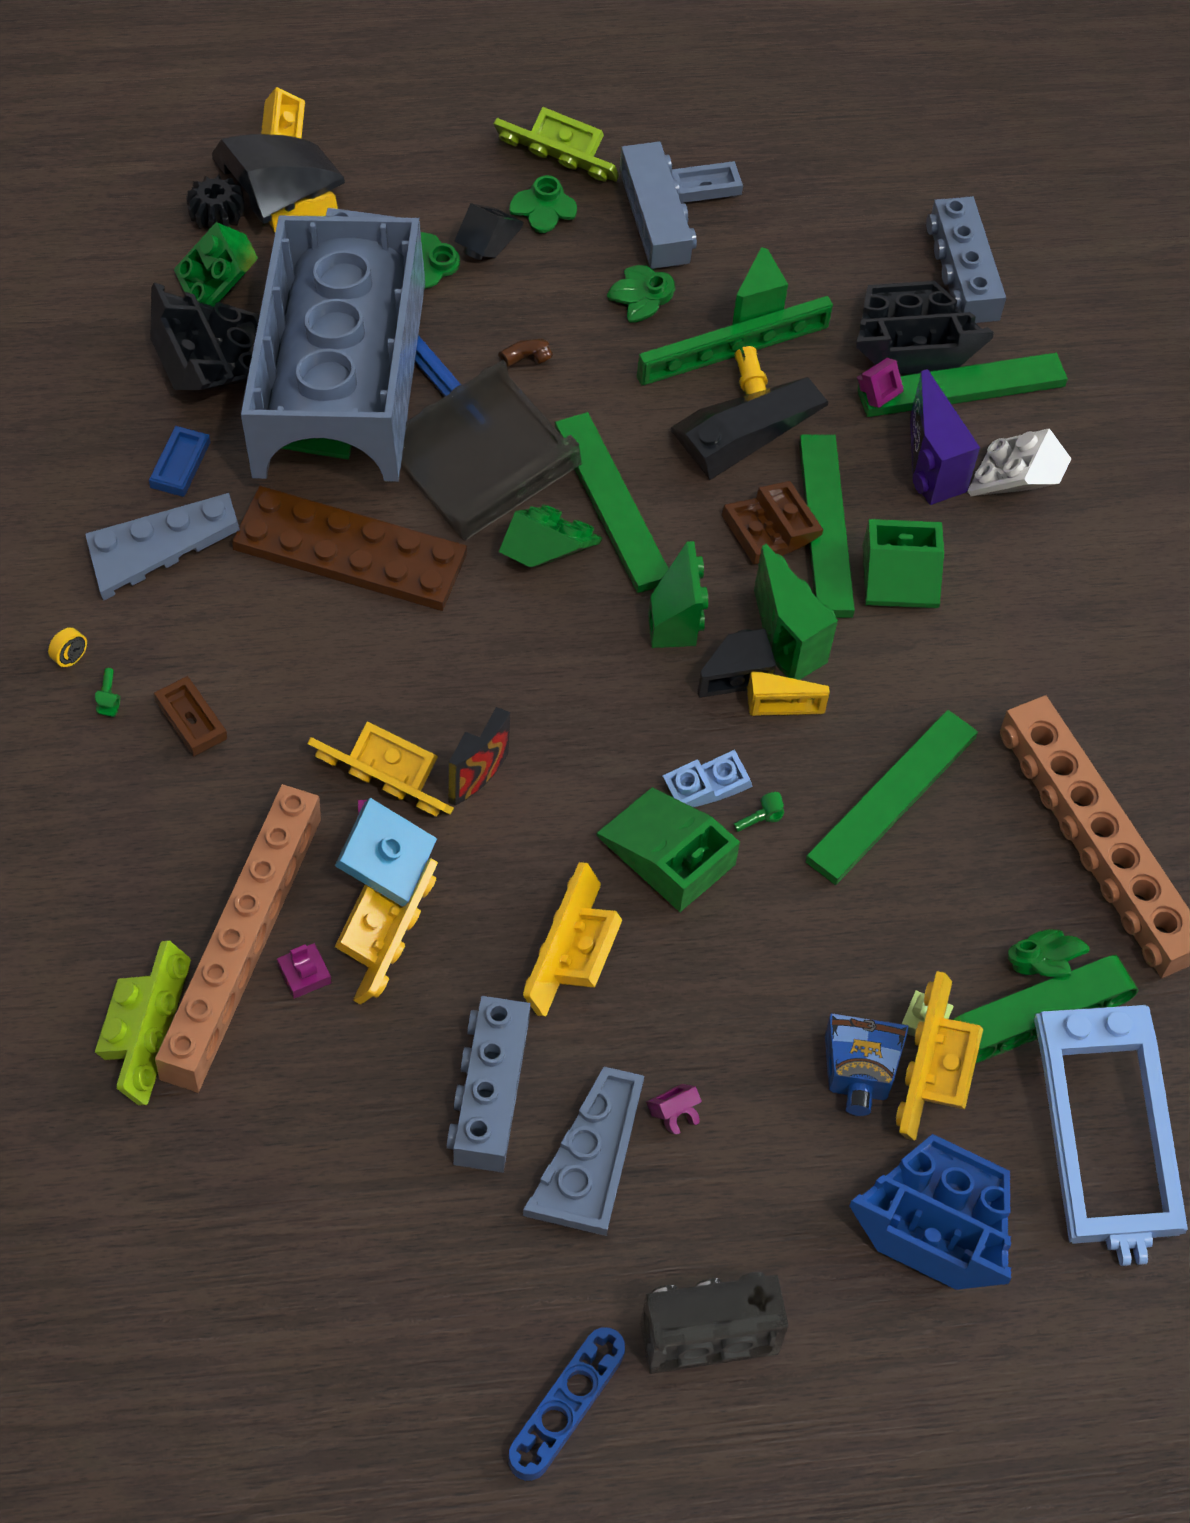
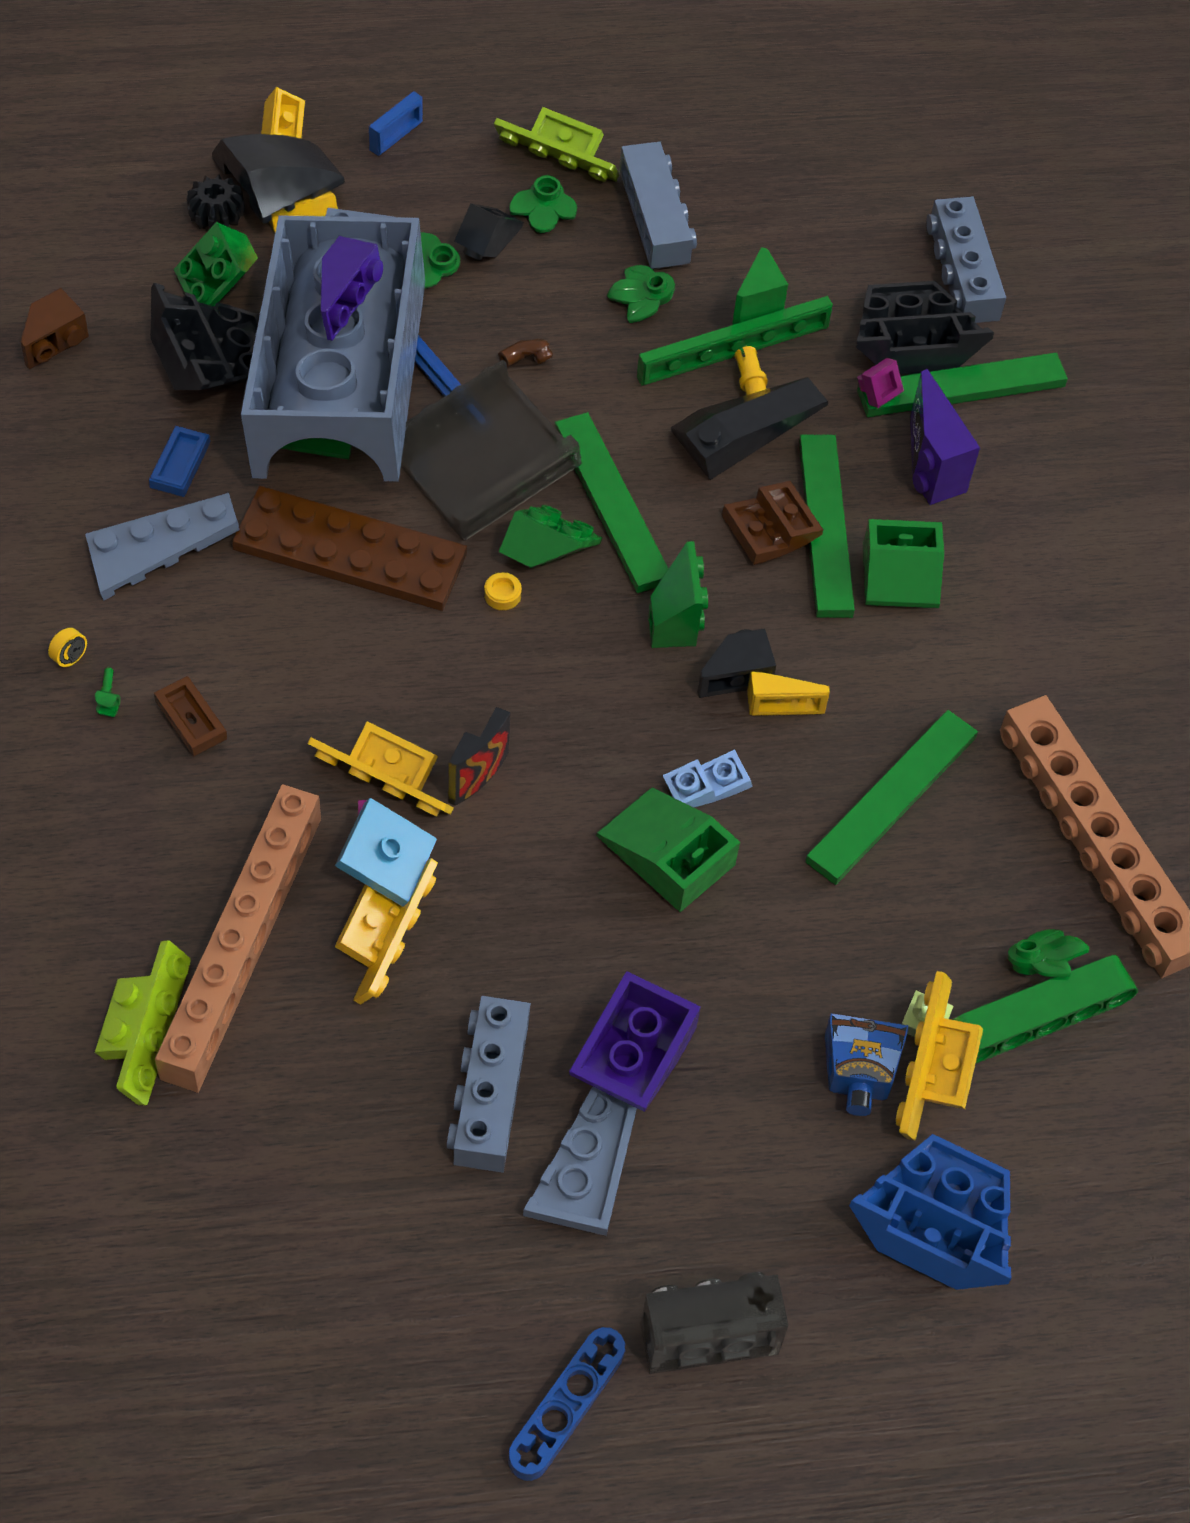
magenta tile [277,943,331,999] -> none
yellow bracket [523,862,622,1016] -> none
magenta tile [646,1084,702,1135] -> none
sand blue piece [671,161,743,203] -> none
green hand [733,792,784,832] -> none
green slope [754,544,838,680] -> none
white slope [967,429,1071,496] -> none
light blue animal [1034,1005,1188,1266] -> none
none -> reddish brown slope [21,288,89,370]
none -> dark purple slope [321,236,383,341]
none -> blue tile [369,91,423,156]
none -> yellow tile [484,572,522,610]
none -> dark purple slope [569,971,701,1112]

